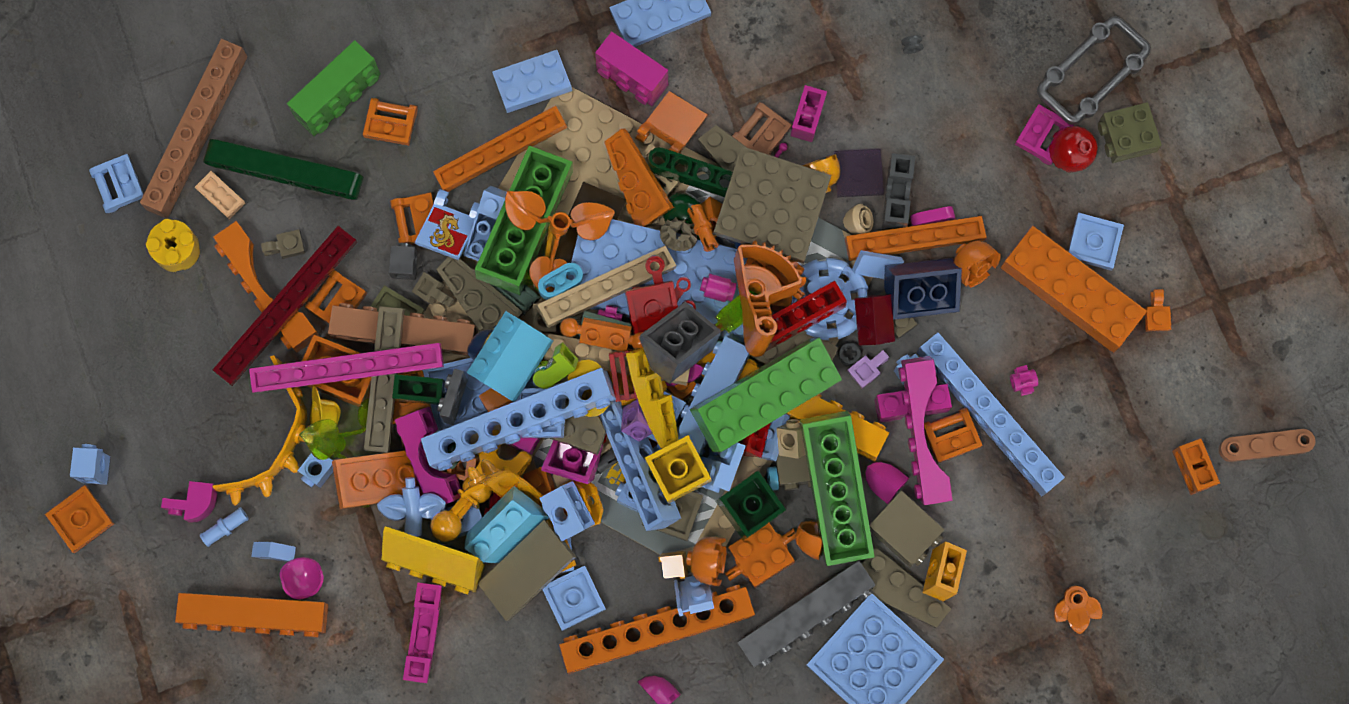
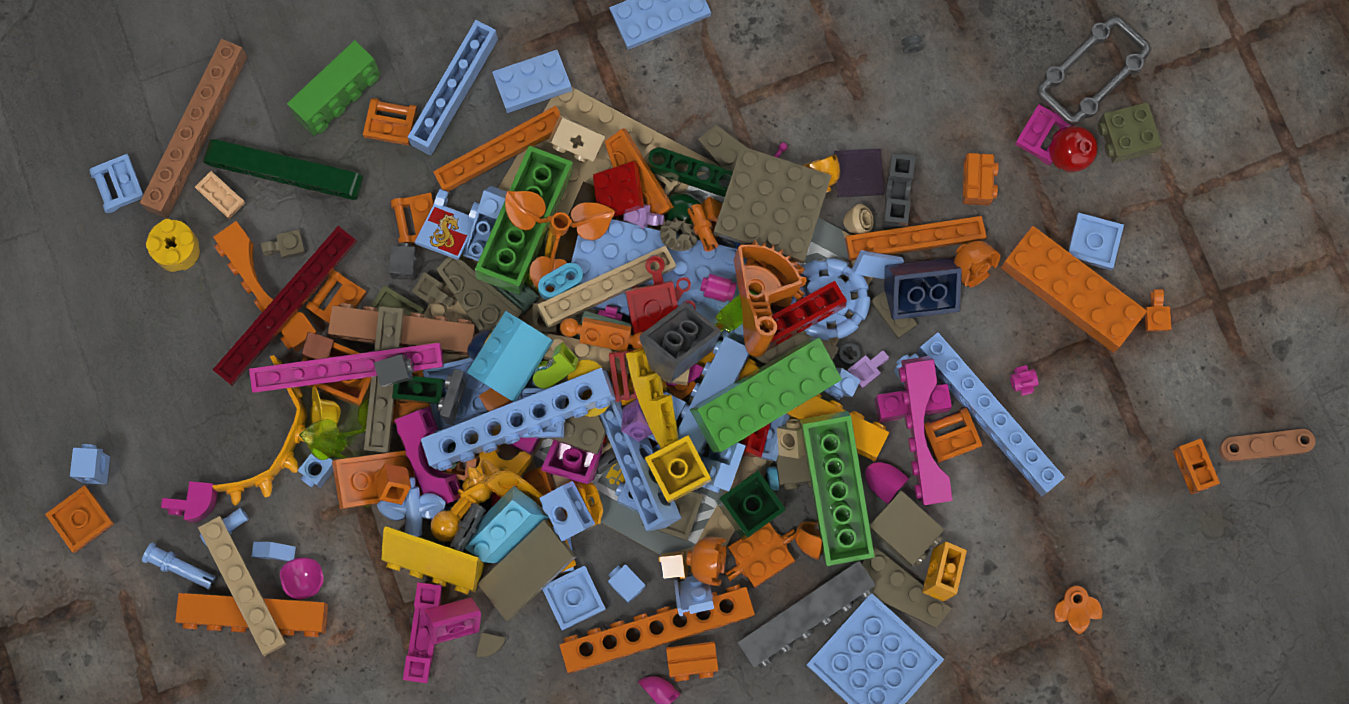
dark pink brick [595,31,668,107] -> none
orange flag [635,91,708,154] -> none
nougat plate [732,102,792,155] -> none
dark pink brick [790,85,827,142] -> none
dark red brick [854,295,895,345] -> none
dark pink beam [910,206,956,226] -> none
none -> light blue pin [142,542,216,590]
none -> tan plate [198,516,286,656]
none -> copper slope [302,332,334,360]
none -> dark grey brick [374,354,415,387]
none -> orange brick [375,463,411,505]
none -> light blue brick [408,20,498,156]
none -> dark pink slope [425,597,481,645]
none -> dark grey pin [449,503,486,552]
none -> dark tan tile [476,633,506,658]
none -> tan brick [549,114,605,163]
none -> red plate [593,161,644,217]
none -> light blue brick [608,564,646,604]
none -> lavender plate [623,204,664,229]
none -> orange brick [666,642,718,682]
none -> light blue brick [823,368,861,400]
none -> orange brick [962,153,998,206]

